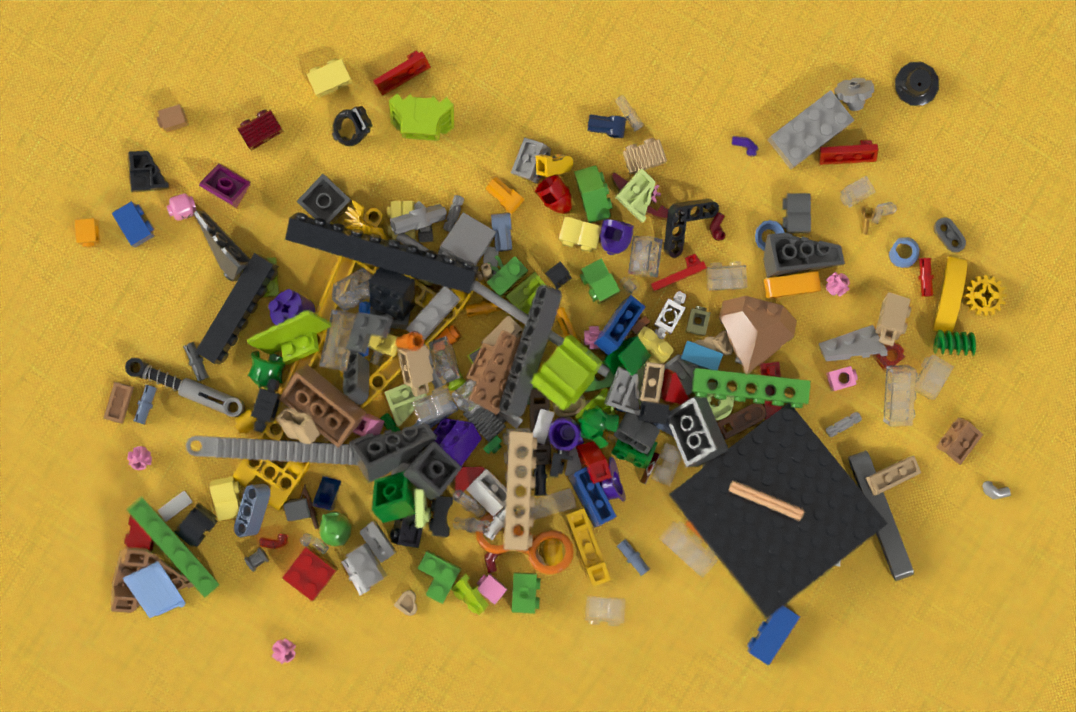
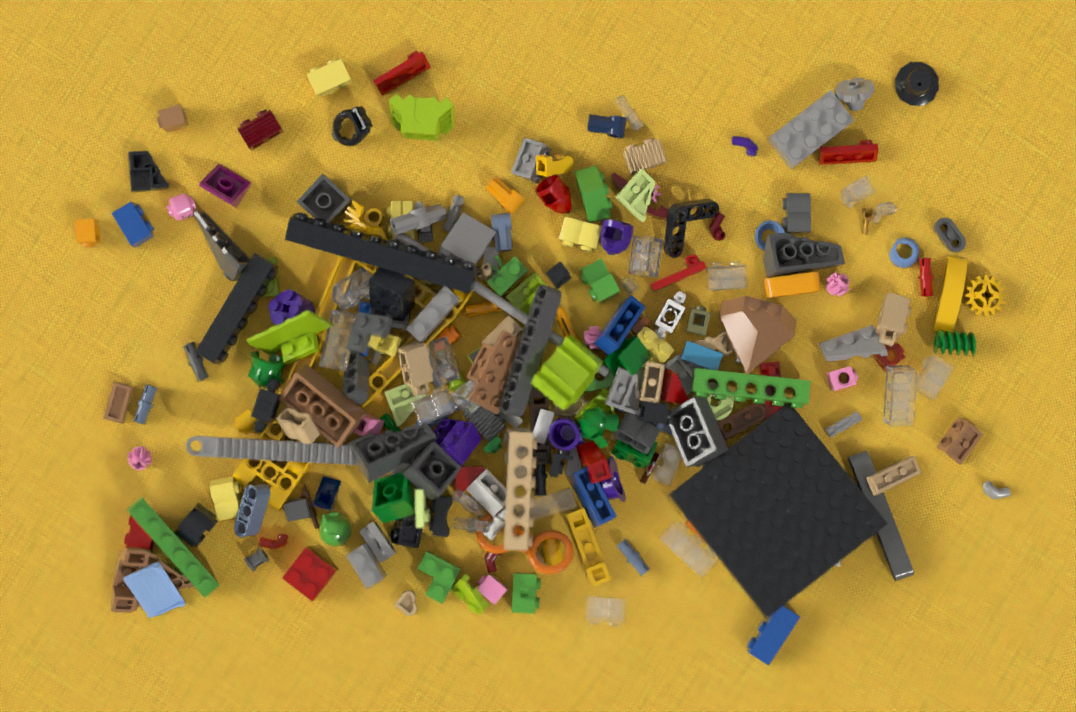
piece [125,358,245,417] -> none
white sticker [158,491,192,522] -> none
bright pink gear [272,638,296,664] -> none
clear arm [300,533,329,554] -> none
white pin [341,558,370,596] -> none
orange cone [396,331,424,351] -> none
light nougat axle [729,481,804,520] -> none

